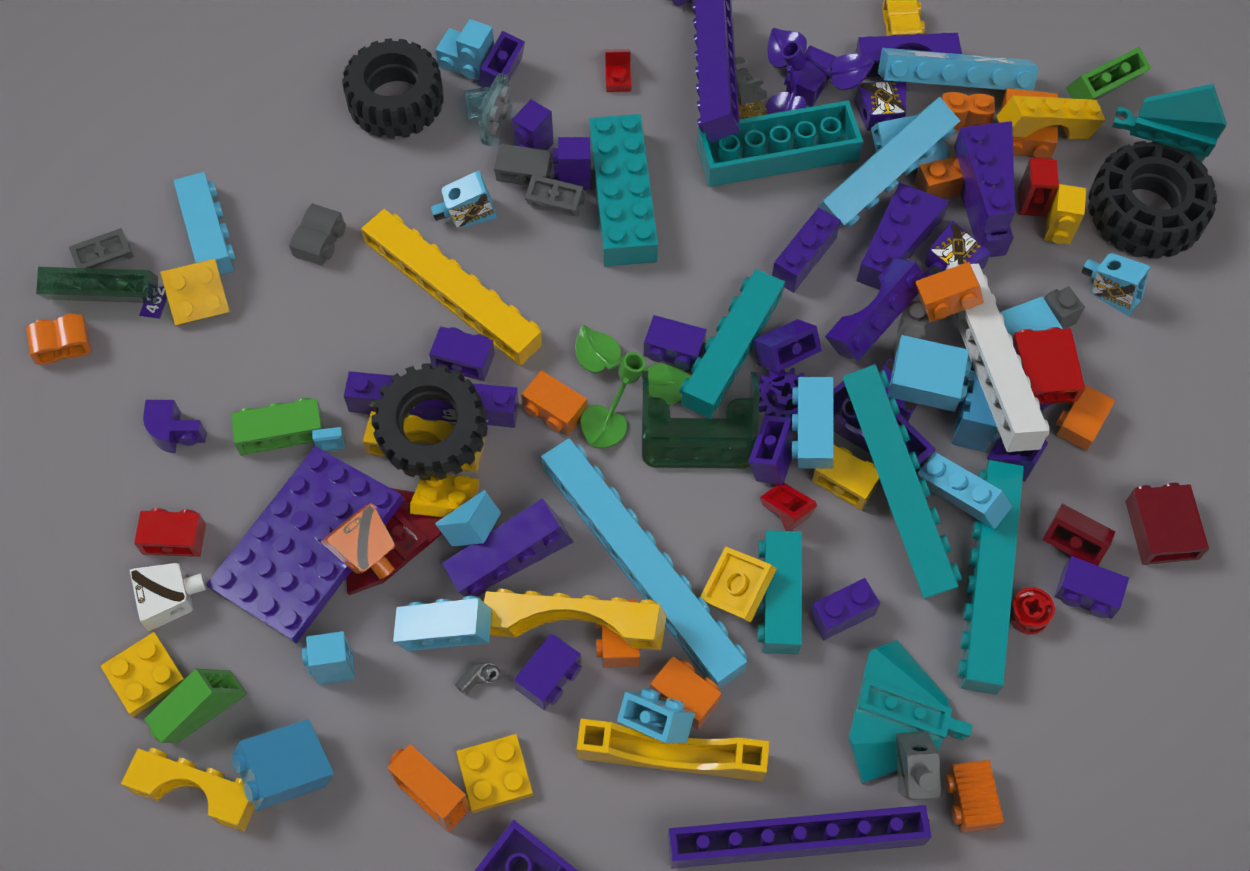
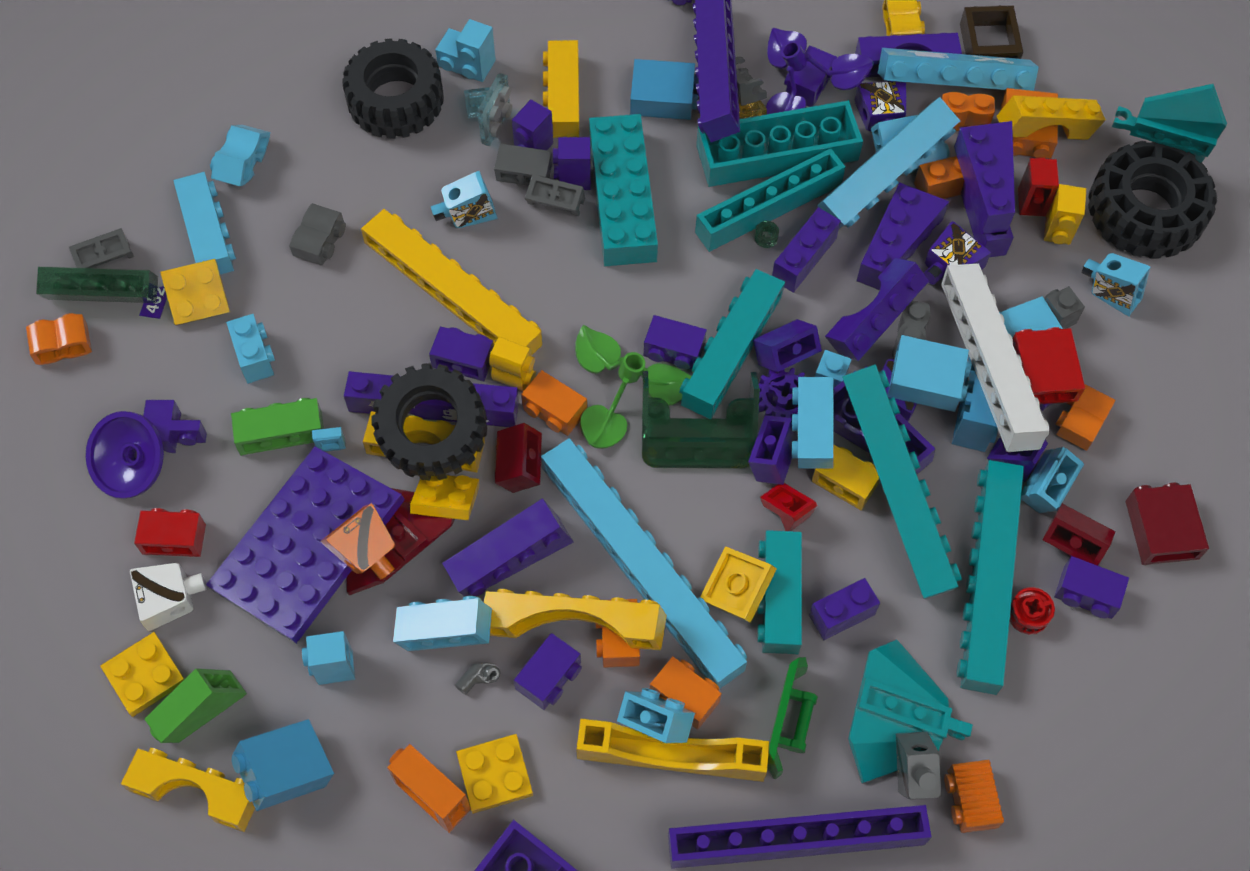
medium azure slope [435,490,501,546] -> none
dark purple brick [478,31,525,93] -> none
red slope [605,49,632,92] -> none
orange brick [915,262,984,322] -> none
medium azure brick [917,452,1013,529] -> none
bright green brick [1066,47,1151,100] -> none
none -> dark purple dish [86,411,164,498]
none -> medium azure brick [210,125,271,186]
none -> medium azure brick [226,314,275,384]
none -> yellow brick [489,337,536,391]
none -> dark red brick [495,423,542,493]
none -> yellow brick [543,40,579,138]
none -> dark azure brick [630,59,699,120]
none -> teal brick [695,148,846,252]
none -> clear green bush [754,221,779,248]
none -> green piece [767,657,818,779]
none -> medium azure brick [815,350,852,389]
none -> dark brown window [960,5,1023,59]
none -> medium azure brick [1021,447,1084,513]

